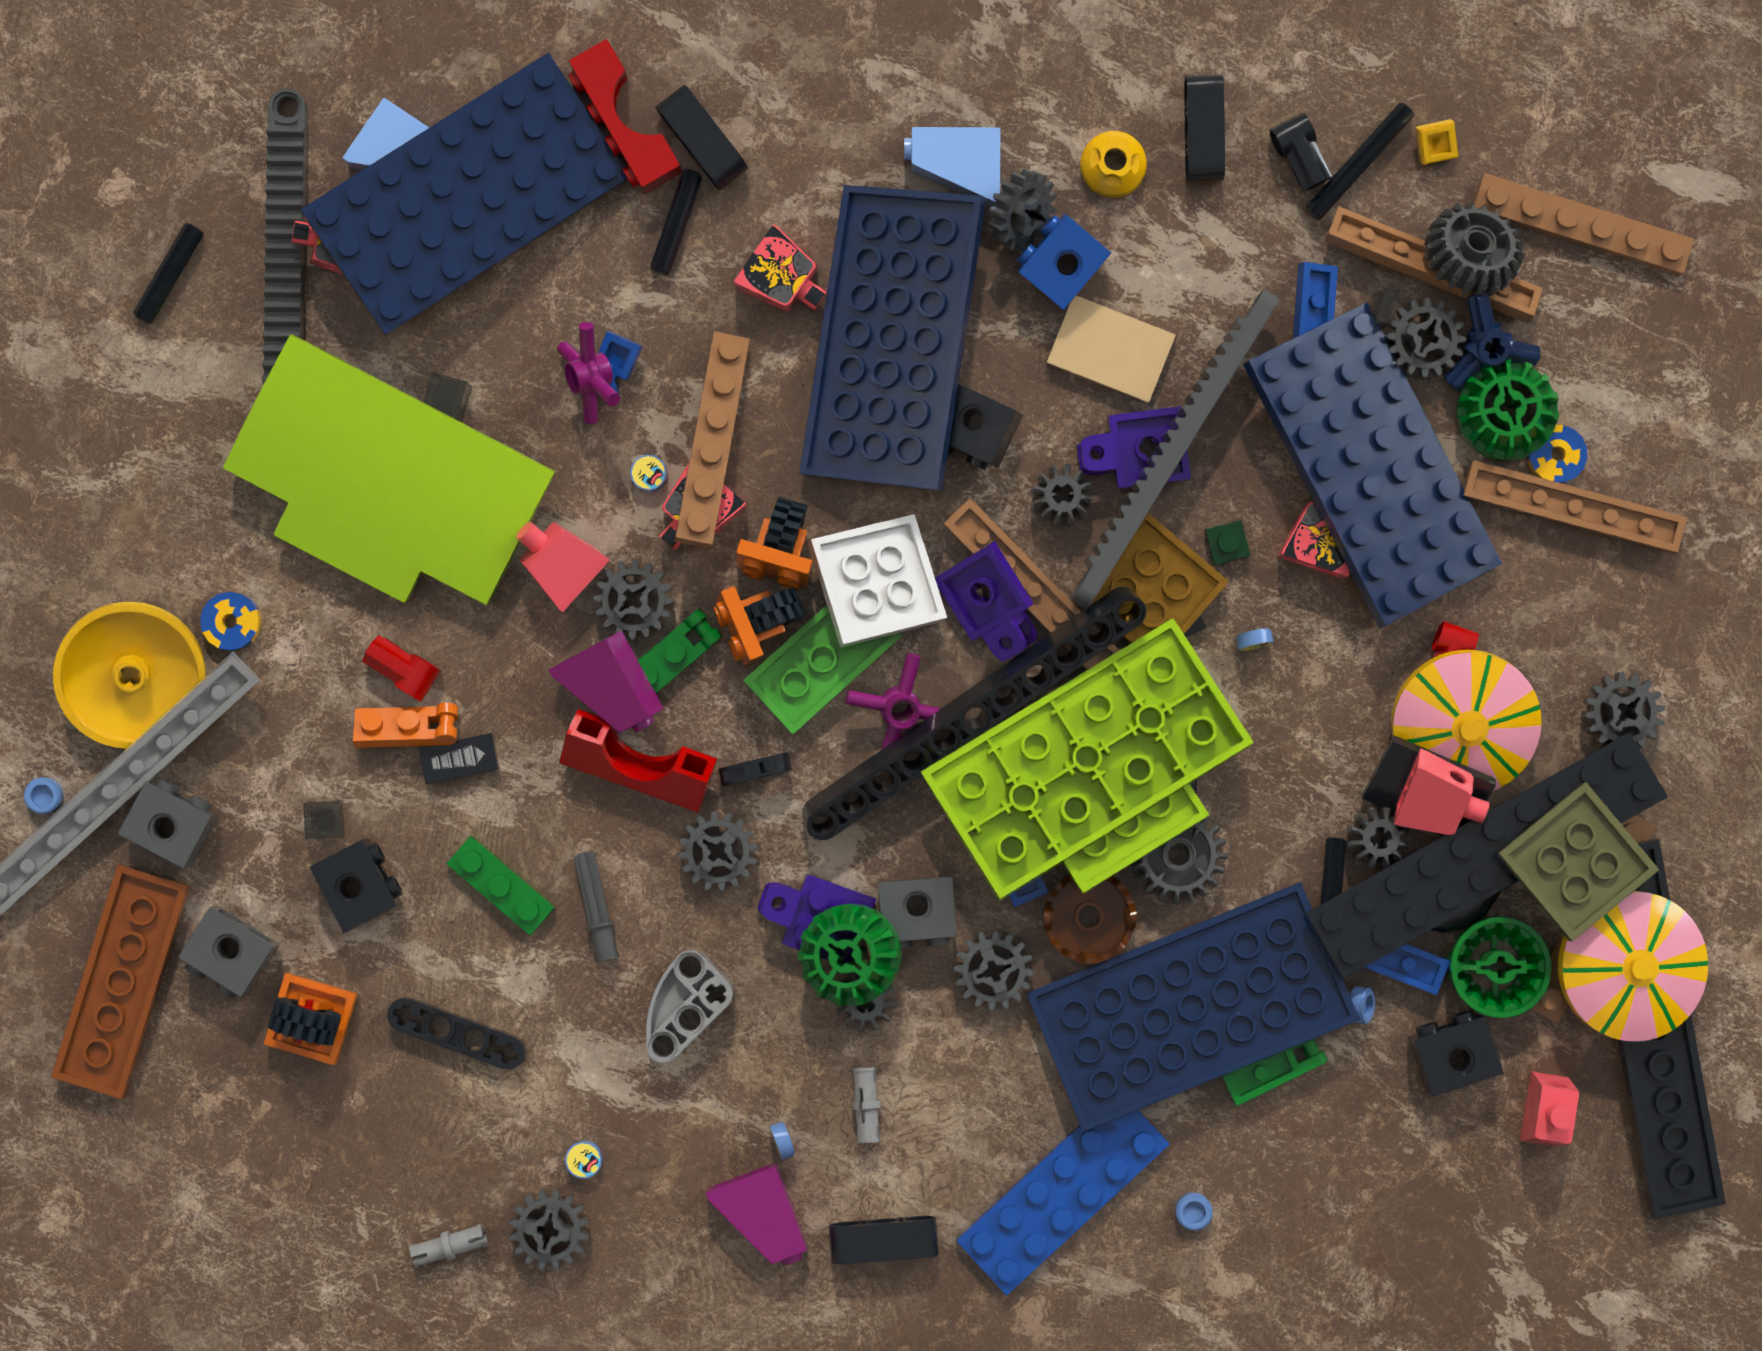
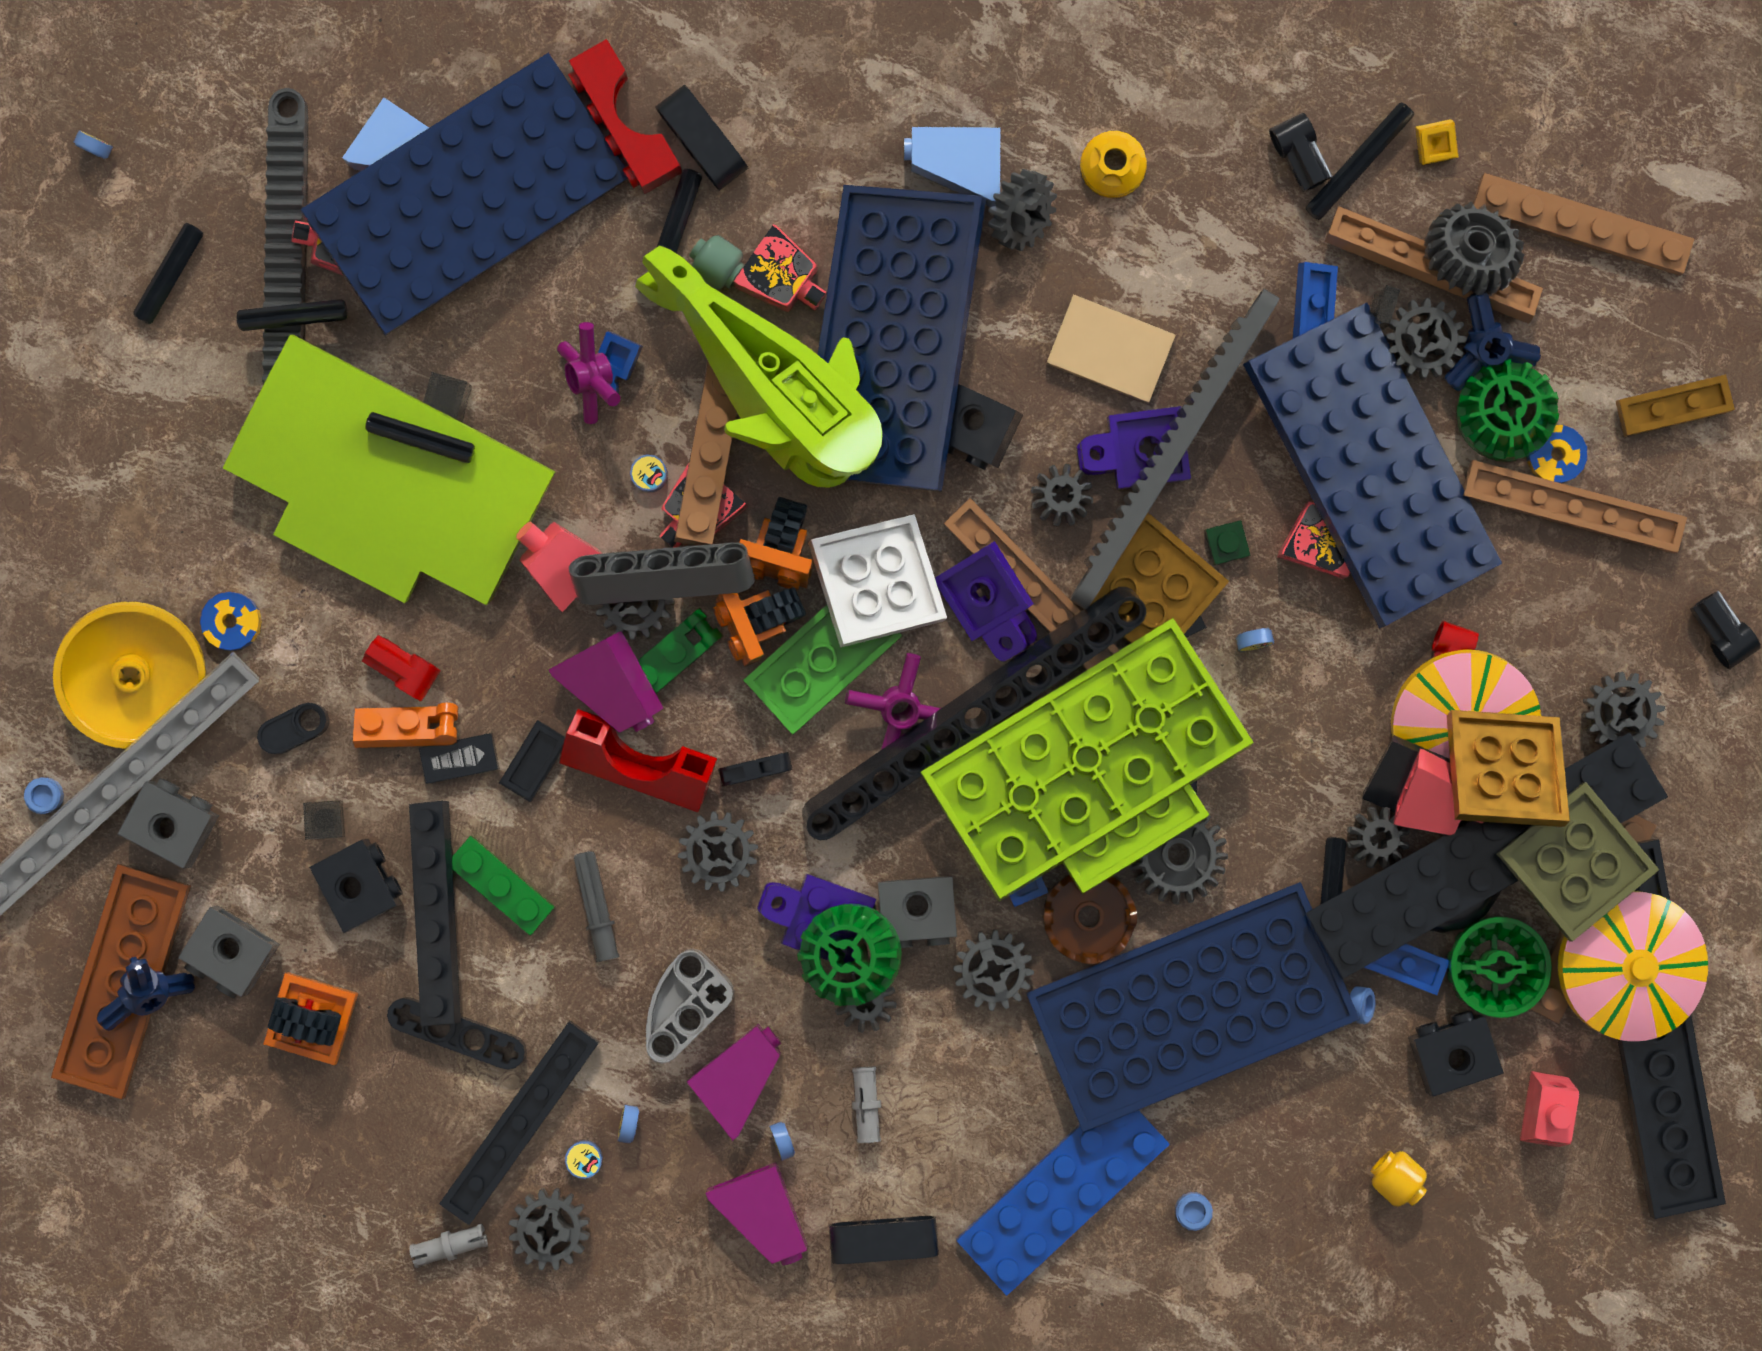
blue brick [1016,213,1111,310] -> none
black beam [1184,75,1225,181] -> none
green plate [1222,1039,1328,1106] -> none
none -> medium blue tile [74,130,113,159]
none -> dark blue bush [97,956,195,1031]
none -> black axle [237,299,348,331]
none -> black piece [257,703,330,754]
none -> black axle [365,412,475,463]
none -> black plate [409,800,461,1026]
none -> black plate [439,1021,600,1225]
none -> black tile [499,720,565,802]
none -> dark grey beam [569,543,755,605]
none -> medium blue tile [617,1105,639,1144]
none -> lime animal [635,245,883,488]
none -> magenta slope [687,1023,782,1141]
none -> sand green head [689,235,745,290]
none -> yellow head [1370,1151,1427,1207]
none -> pearl gold plate [1446,710,1570,827]
none -> pearl gold plate [1616,374,1735,437]
none -> black piece [1690,591,1761,670]

